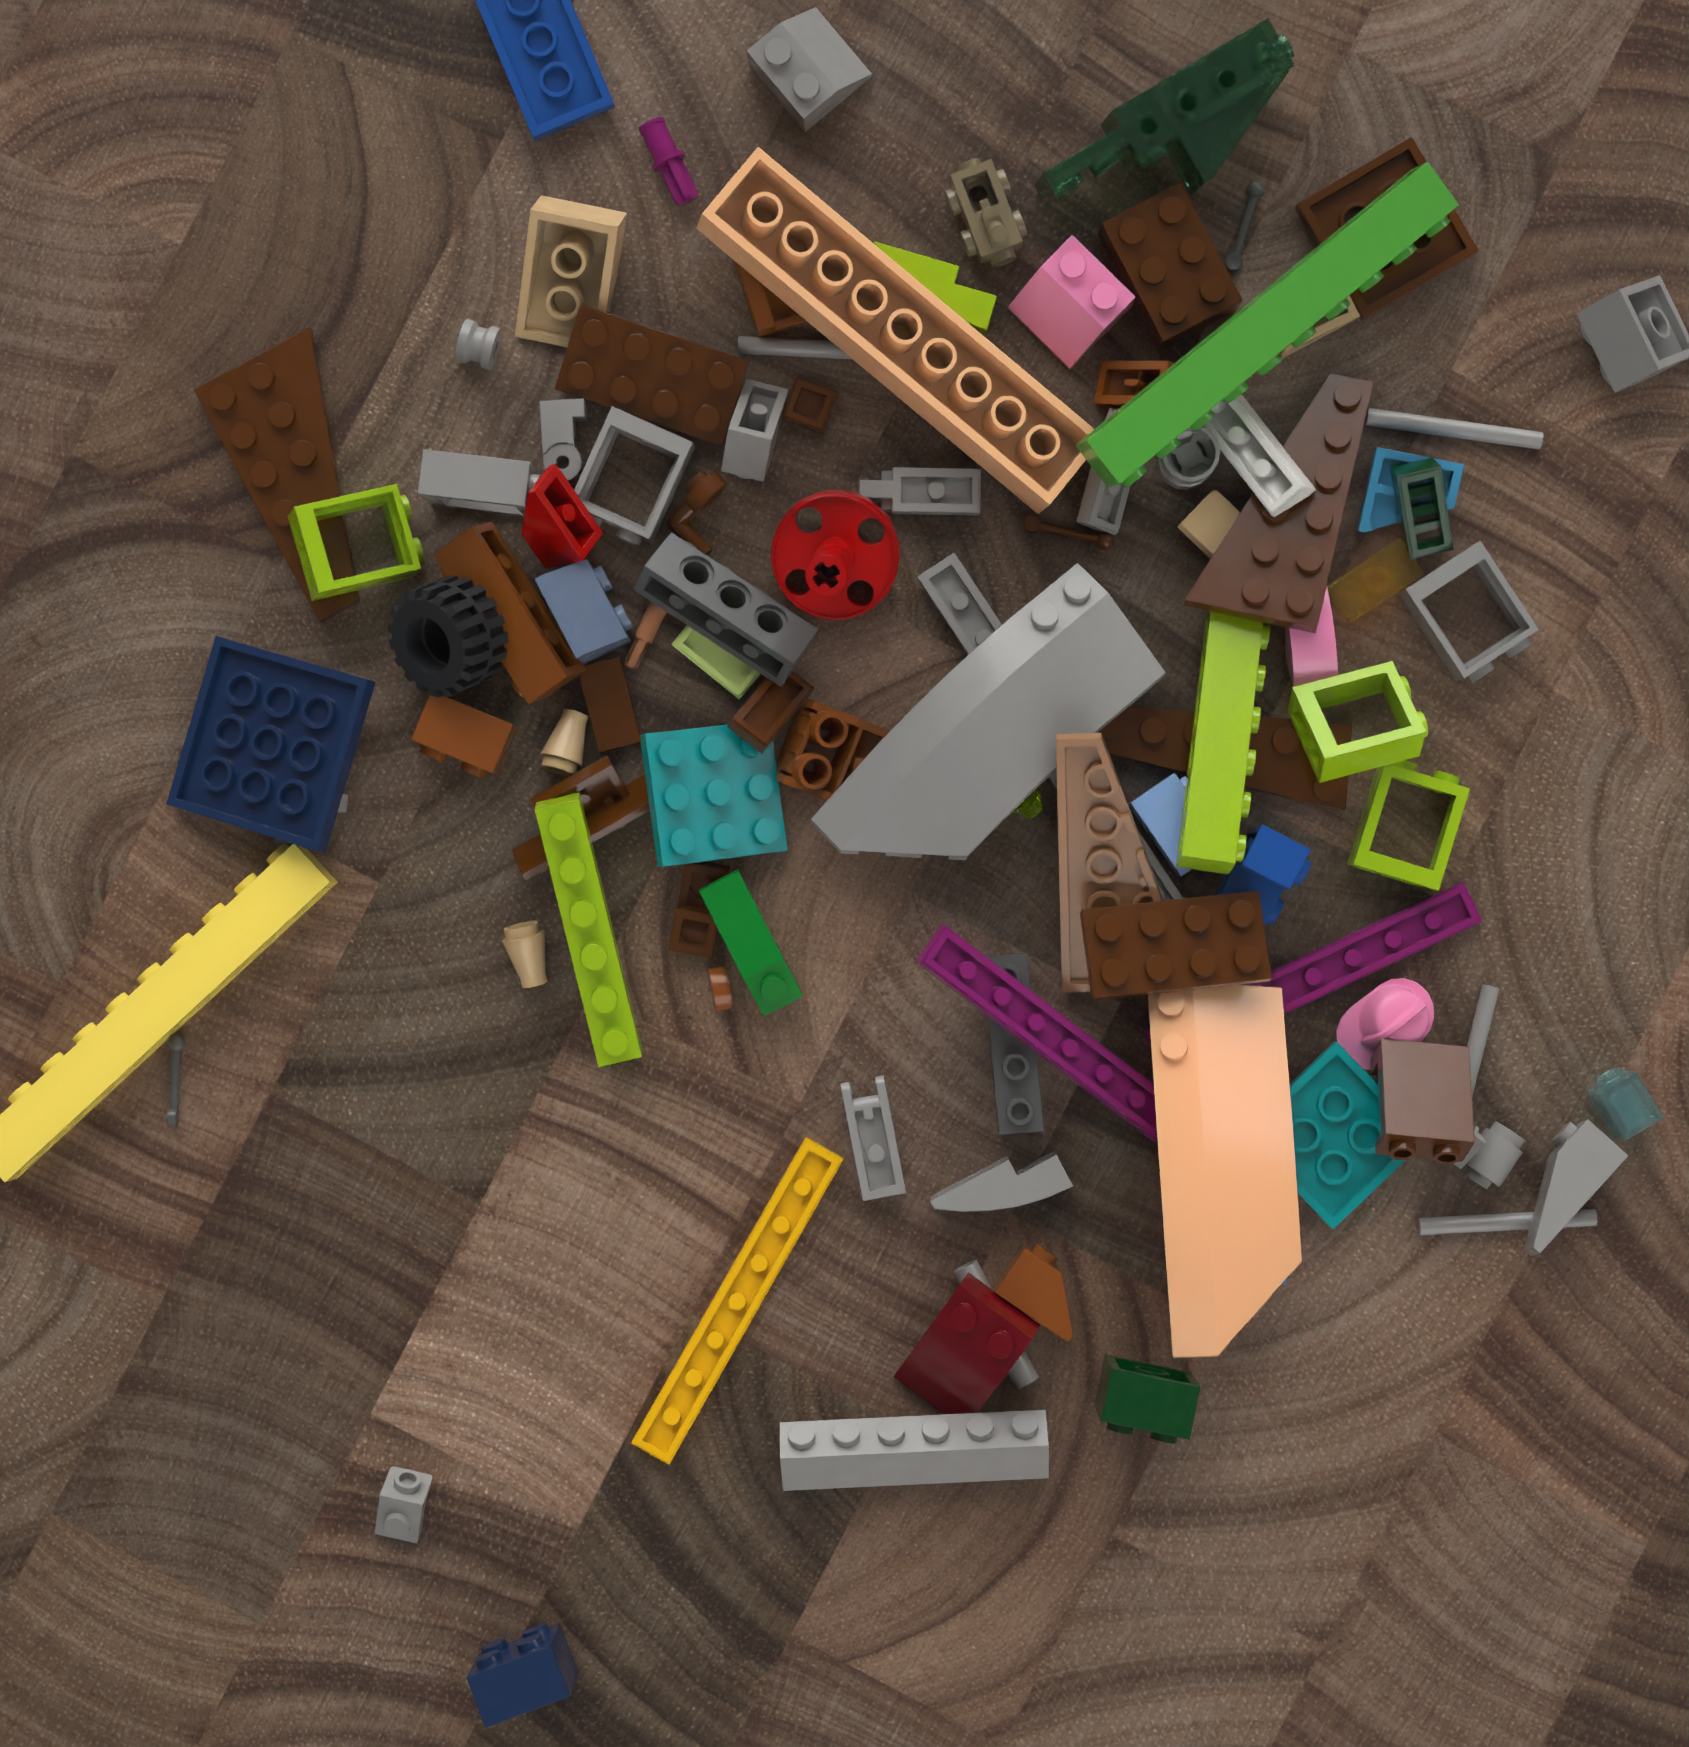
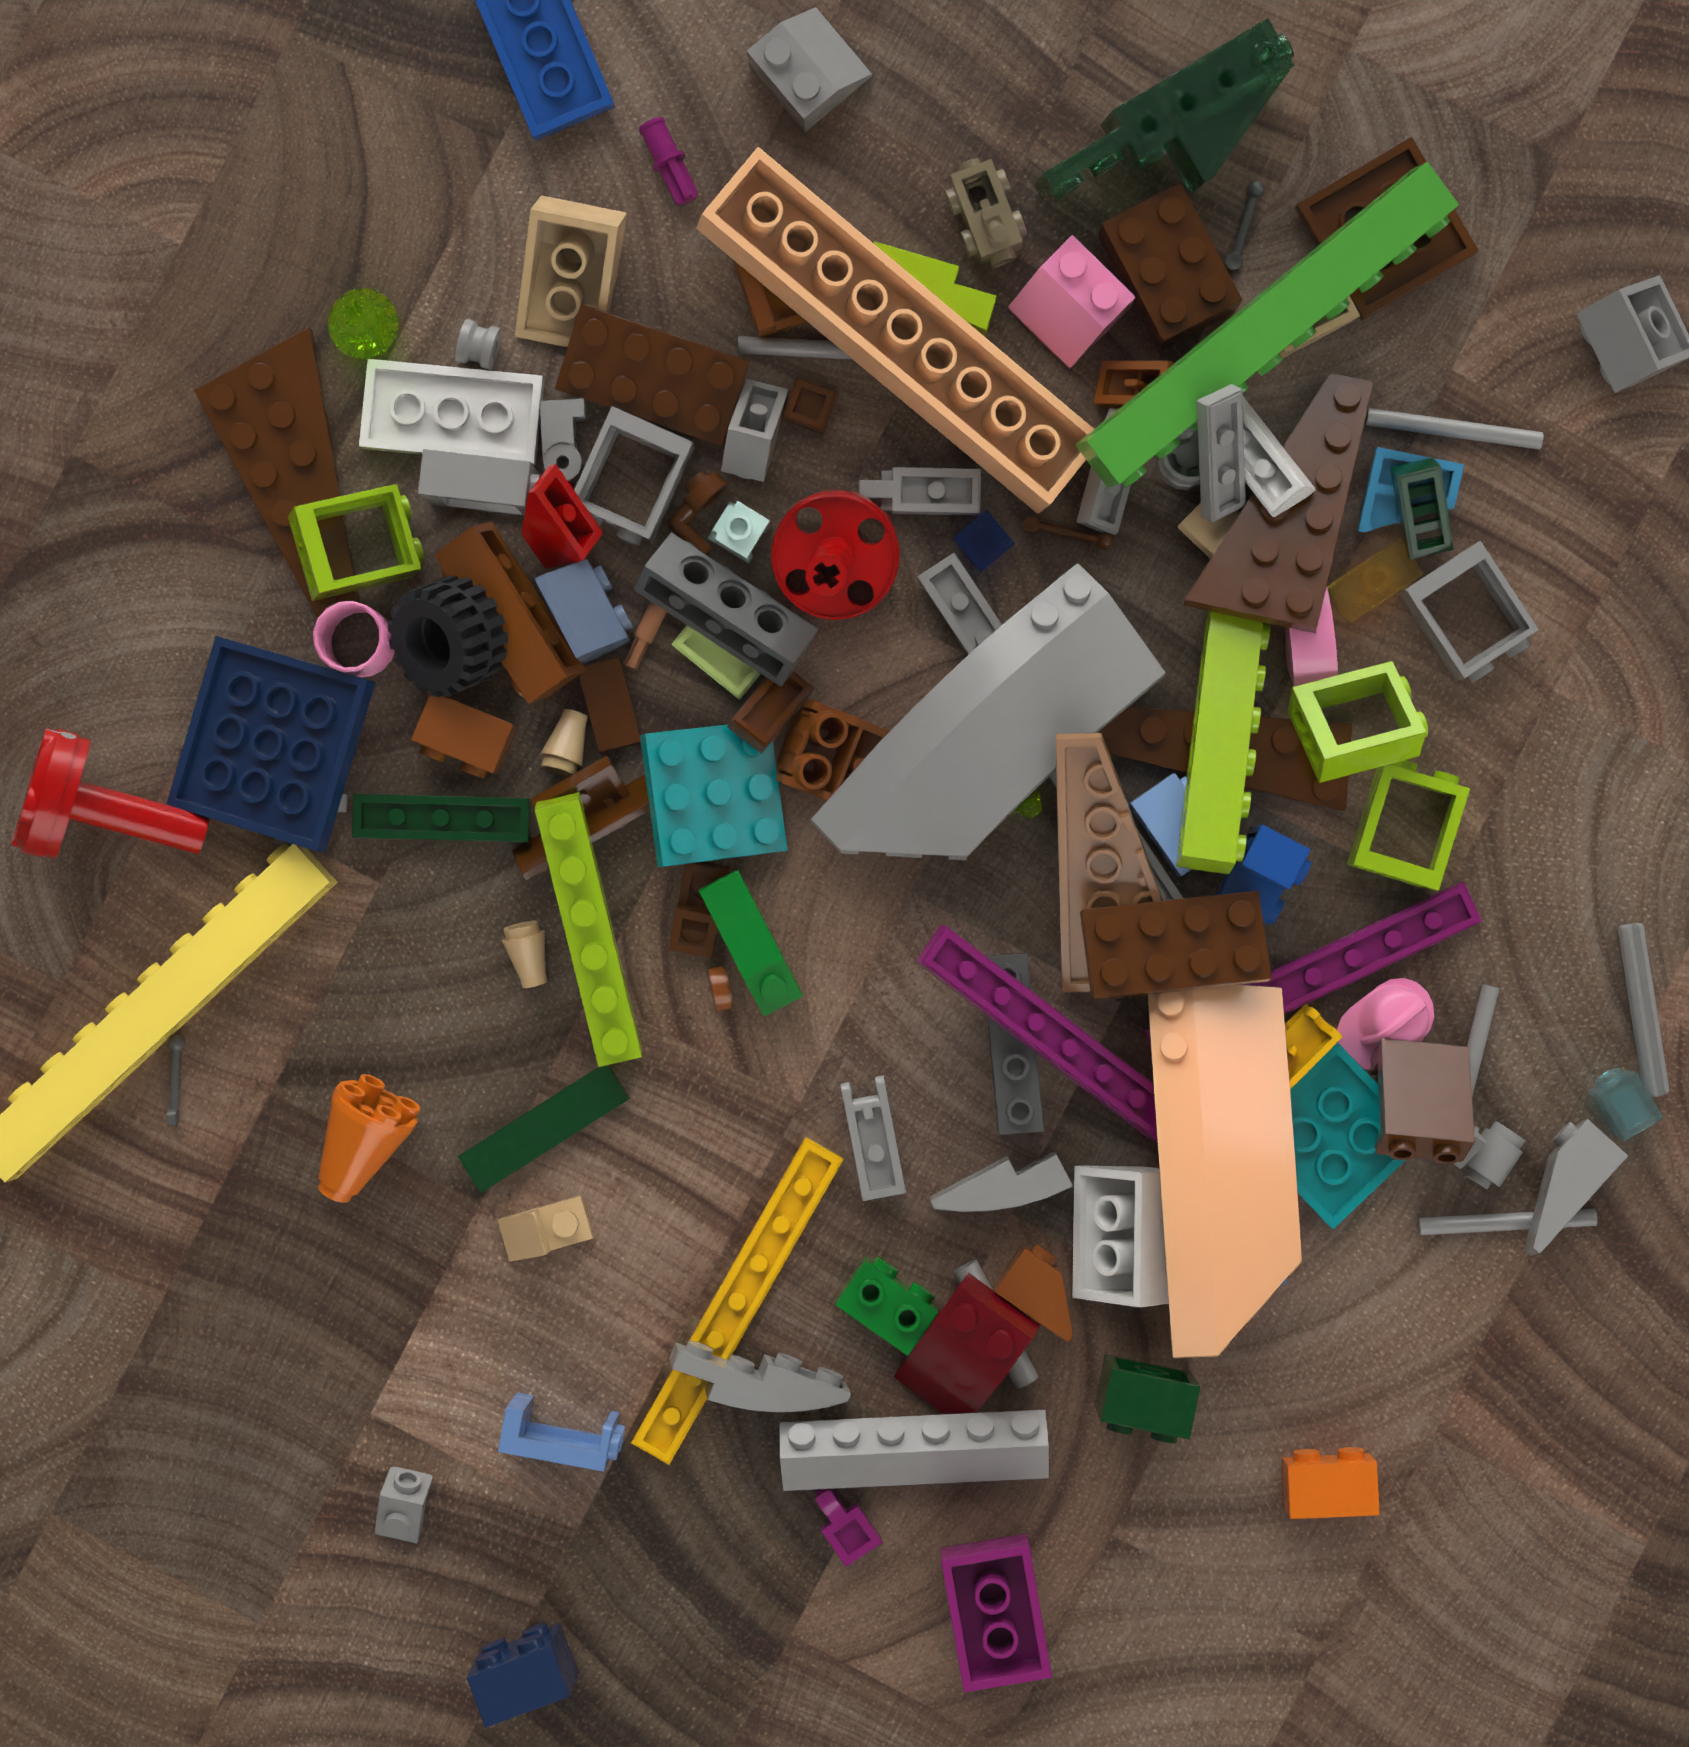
none -> red piece [11,728,210,859]
none -> bright pink piece [313,601,395,677]
none -> orange cone [318,1074,420,1203]
none -> clear neon green gear [328,288,399,359]
none -> dark green plate [352,794,531,842]
none -> white plate [359,359,545,466]
none -> dark green tile [457,1065,630,1193]
none -> tan slope [497,1195,594,1262]
none -> medium blue panel [498,1393,625,1472]
none -> light grey slope [669,1341,851,1412]
none -> light aqua window [707,501,772,564]
none -> magenta plate [814,1489,883,1567]
none -> green brick [835,1256,938,1356]
none -> magenta brick [940,1533,1052,1693]
none -> clear blue plate [953,510,1015,573]
none -> white slope [1072,1165,1169,1308]
none -> light grey tile [1196,384,1246,523]
none -> orange brick [1282,1447,1380,1519]
none -> yellow hinge [1285,1004,1343,1089]
none -> light grey axle [1618,923,1670,1097]

